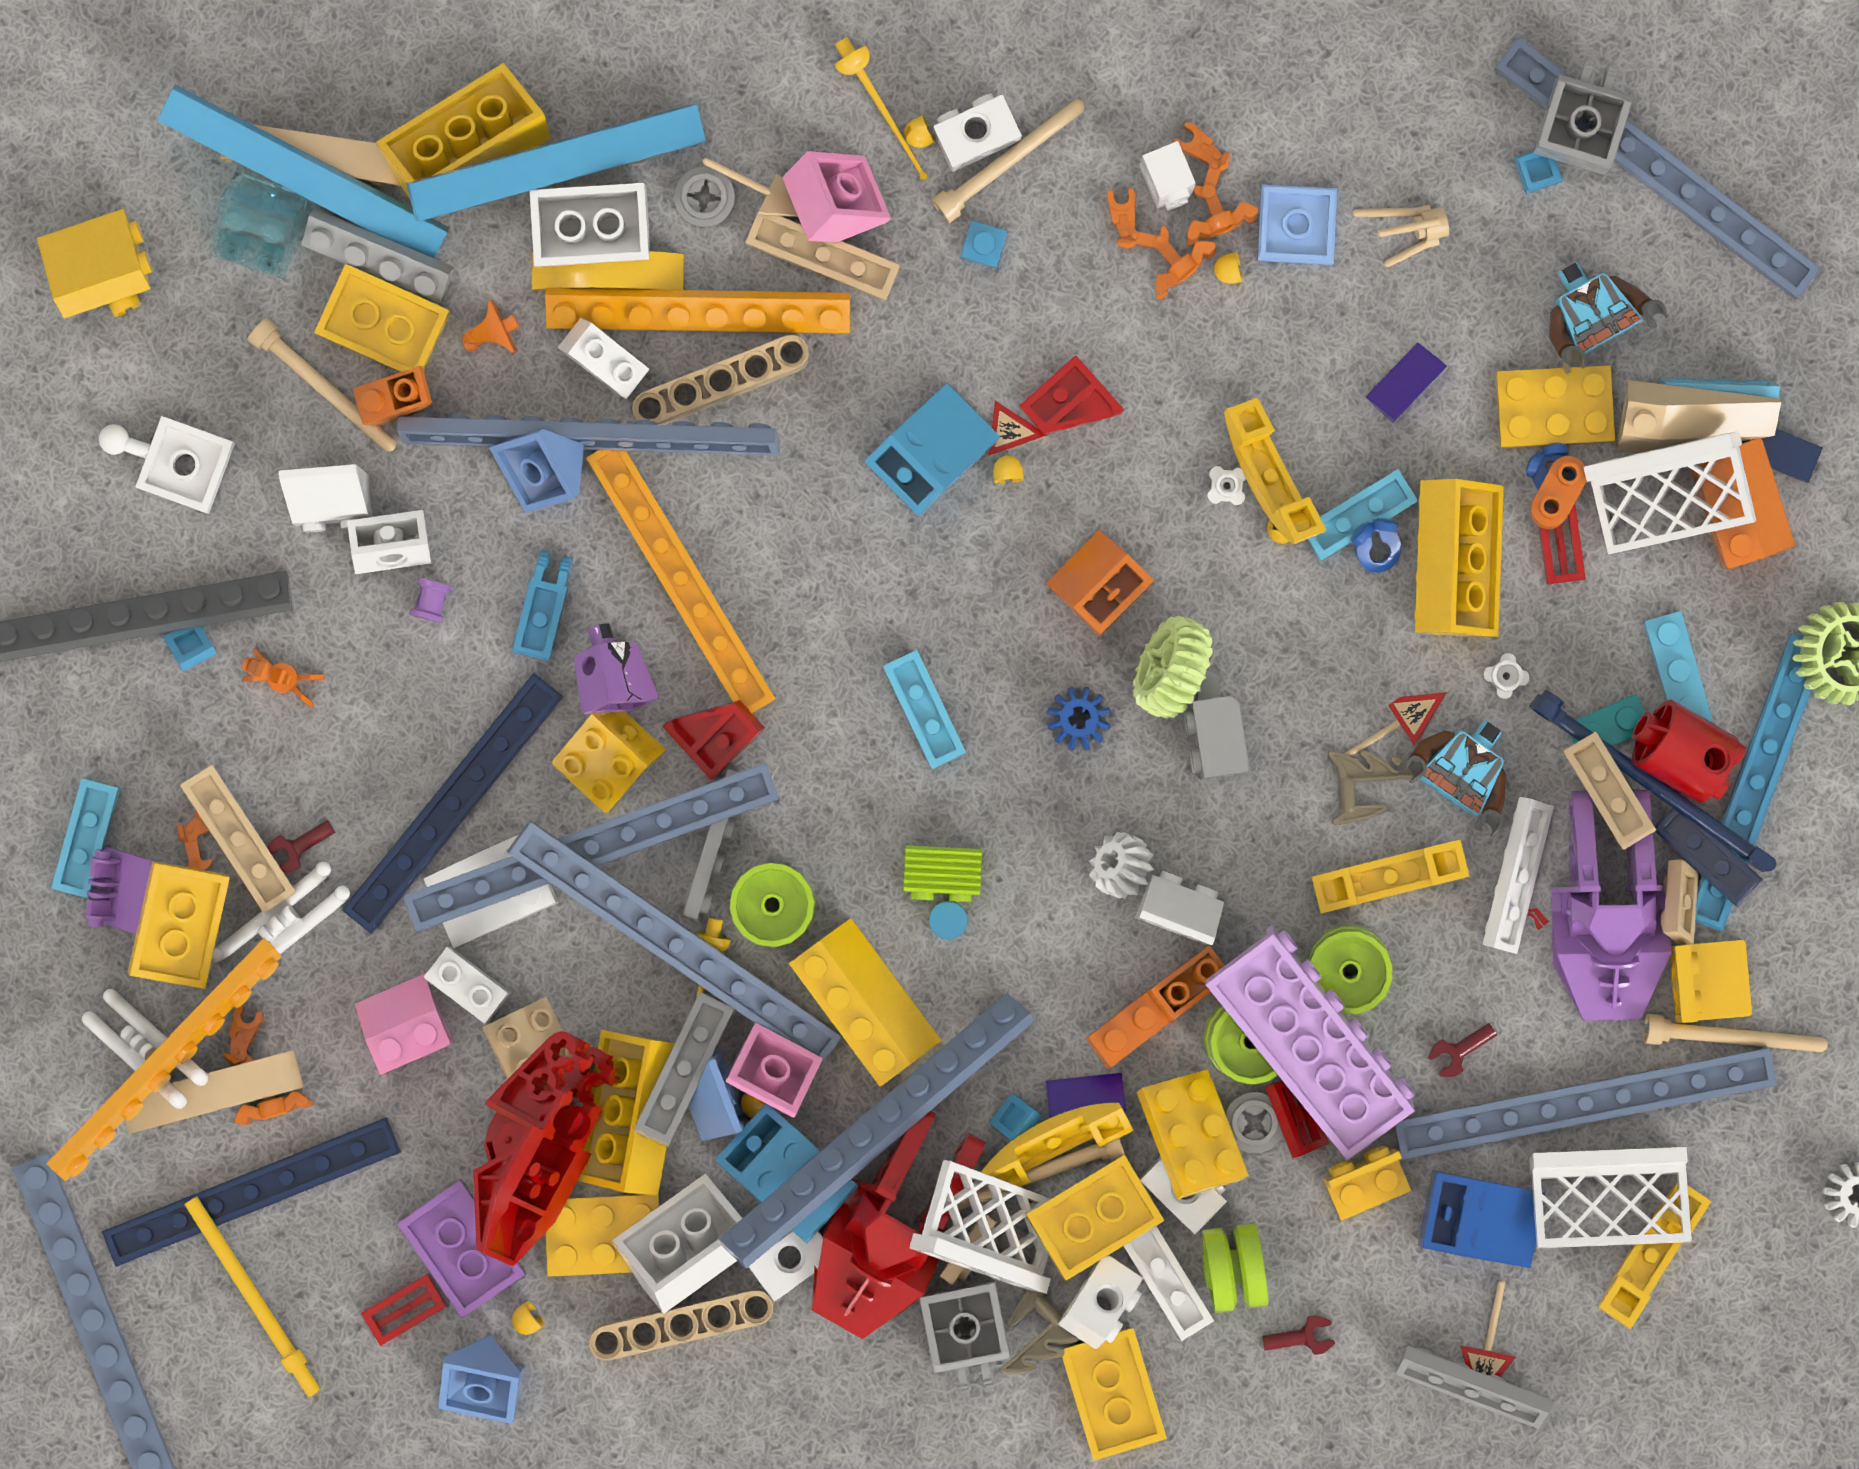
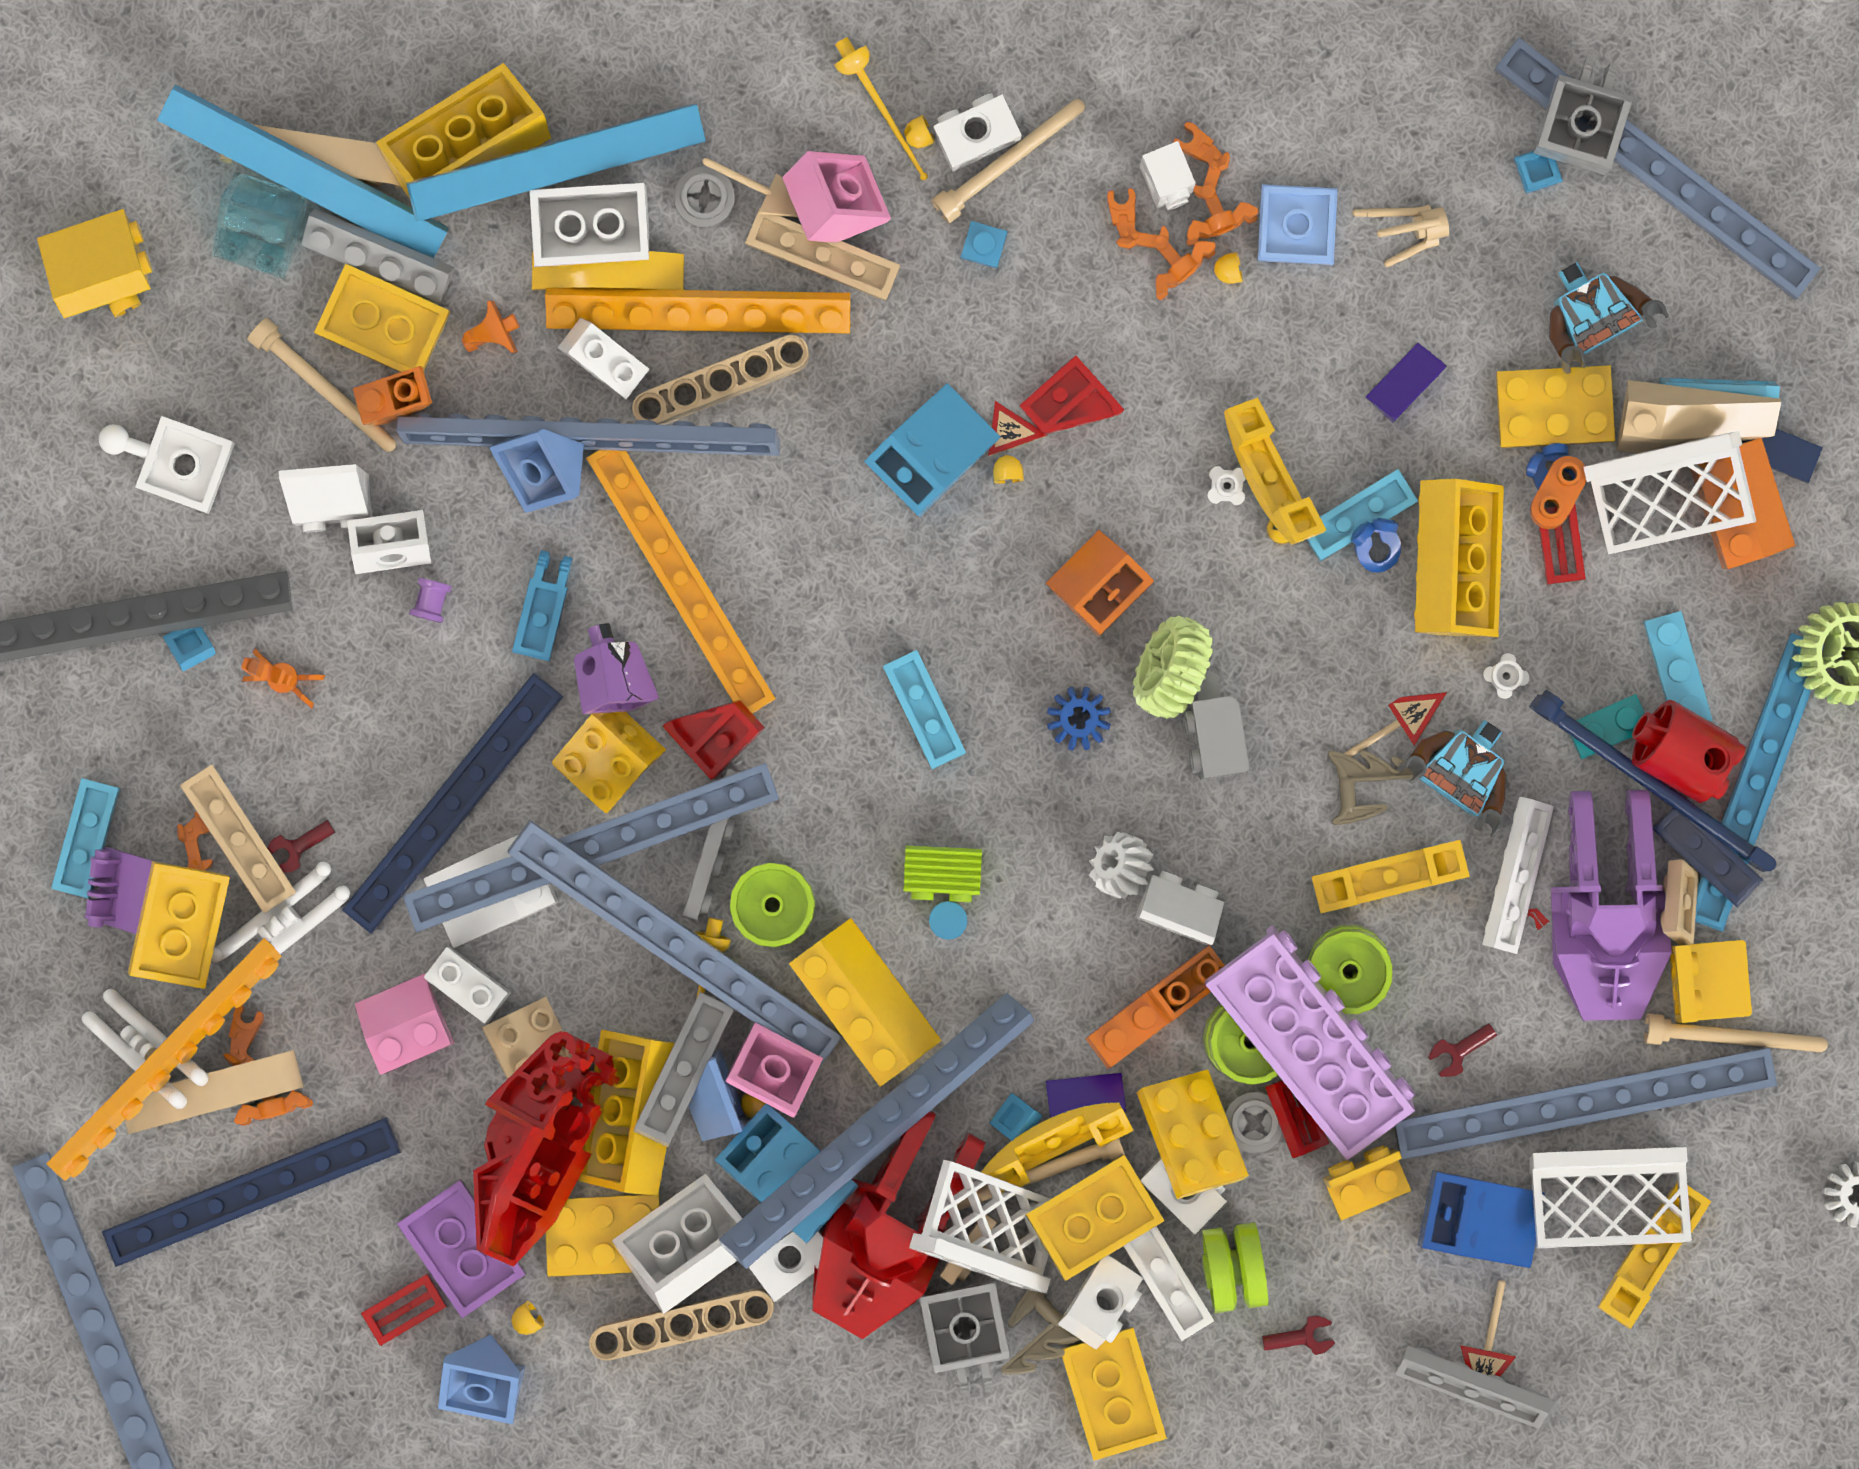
yellow bar [184,1196,321,1397] -> none
tan plate [1563,732,1656,850] -> none

